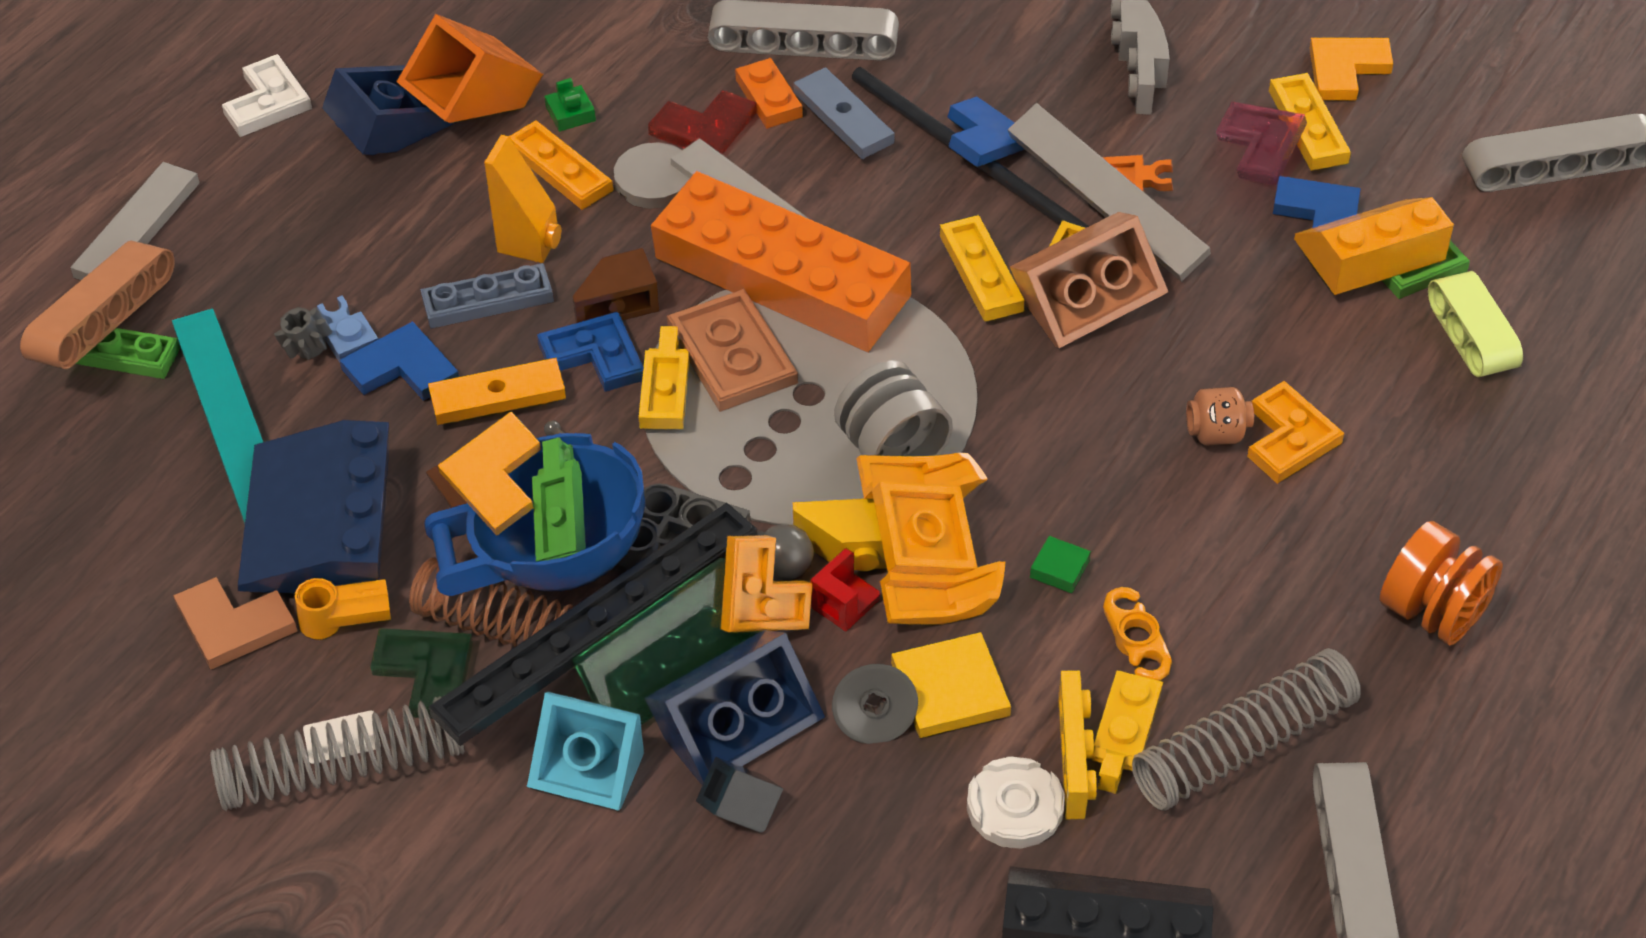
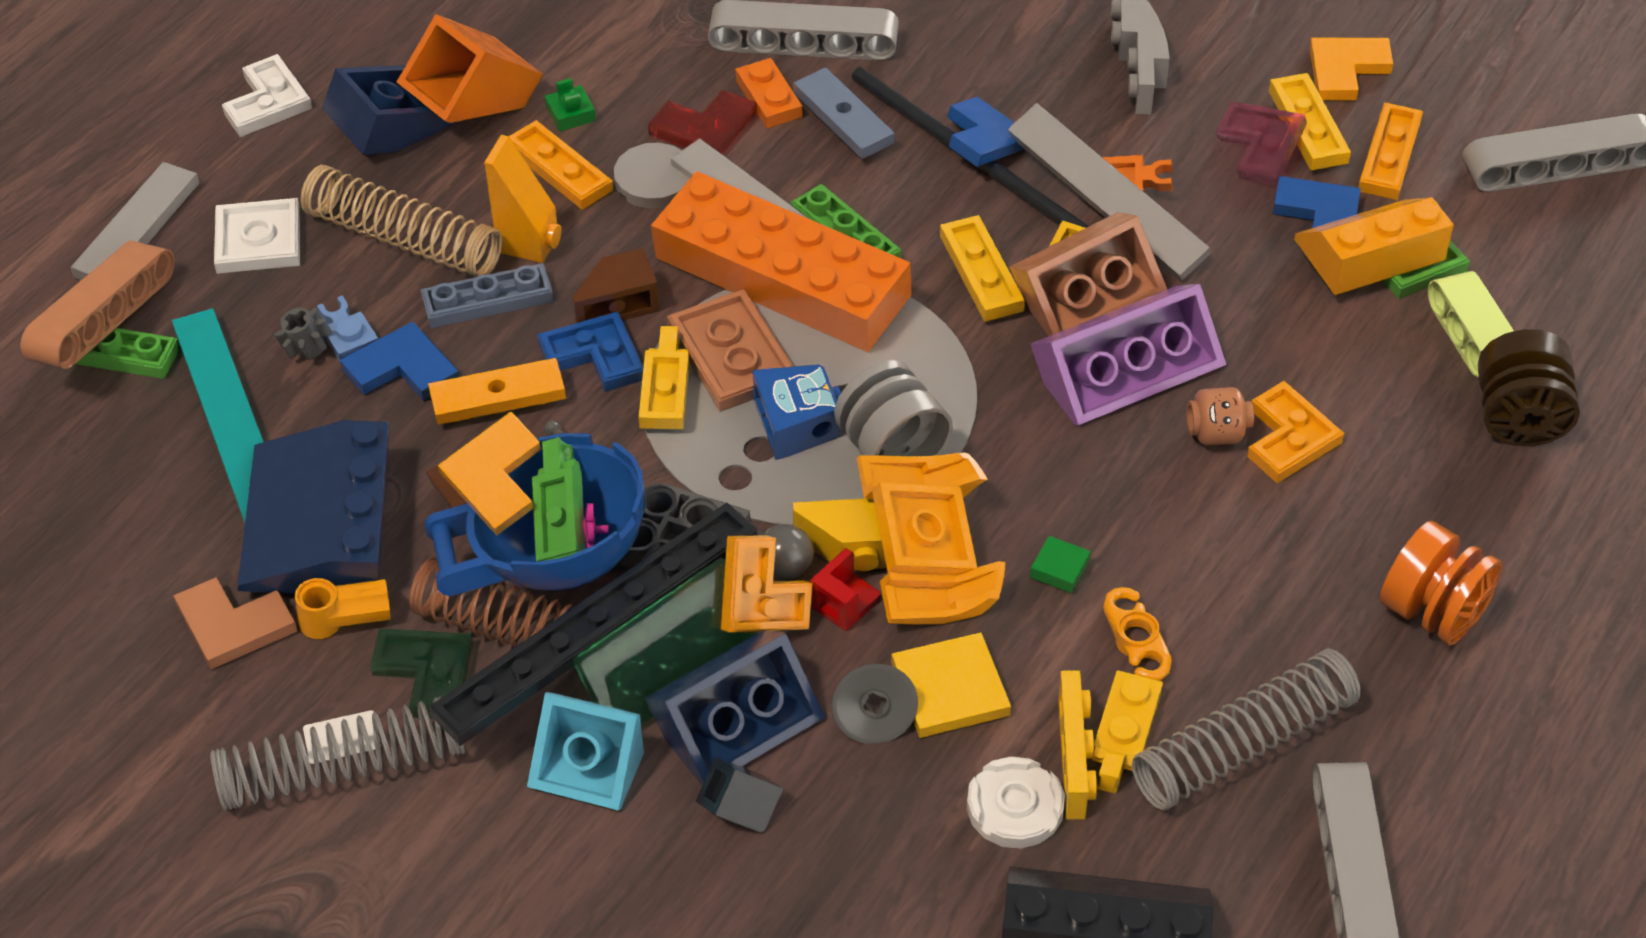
none -> white tile [214,198,300,274]
none -> tan piece [300,164,502,277]
none -> dark pink plant [583,503,608,548]
none -> blue torso [752,364,847,460]
none -> bright green tile [790,184,902,258]
none -> medium lavender slope [1030,284,1227,425]
none -> light orange tile [1358,102,1423,200]
none -> dark brown wheel [1477,329,1580,446]

